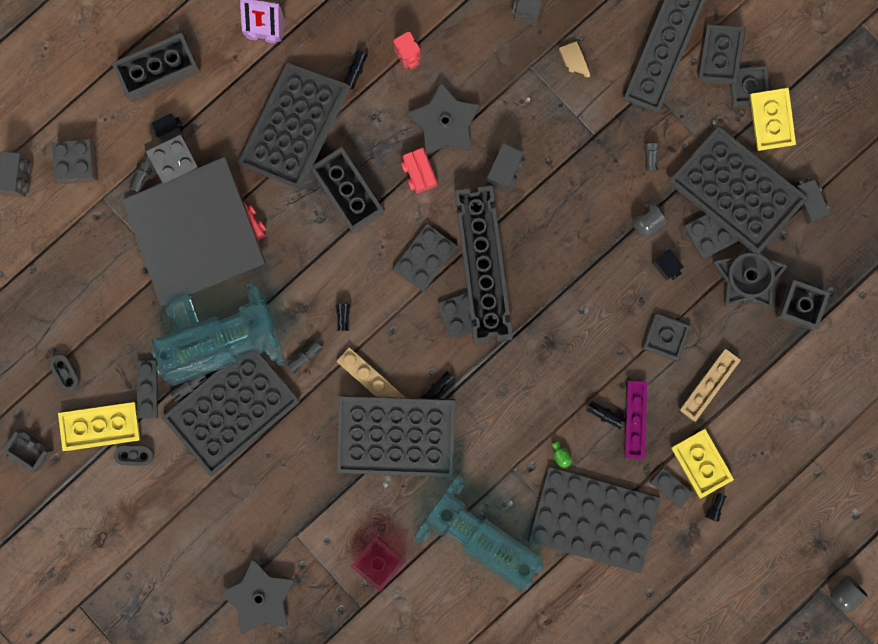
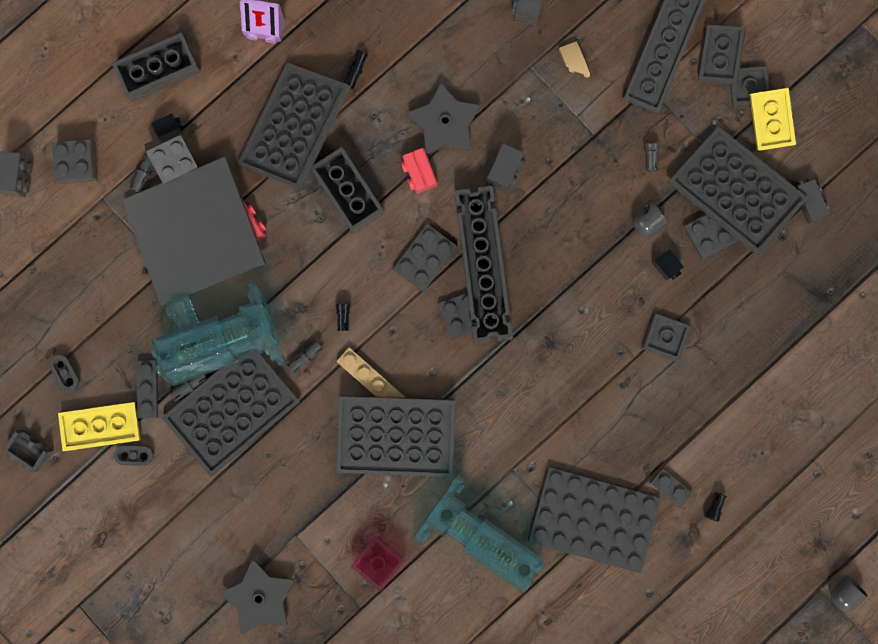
coral brick [393,32,421,69] -> none
black pin [421,371,455,399] -> none
bright green cylinder [552,442,572,468] -> none
black pin [586,401,626,430] -> none
magenta plate [624,381,648,459] -> none
light yellow plate [671,429,734,499] -> none
tan plate [679,349,741,422] -> none
dark grey plate [713,246,787,309] -> none
dark grey brick [776,280,830,331] -> none

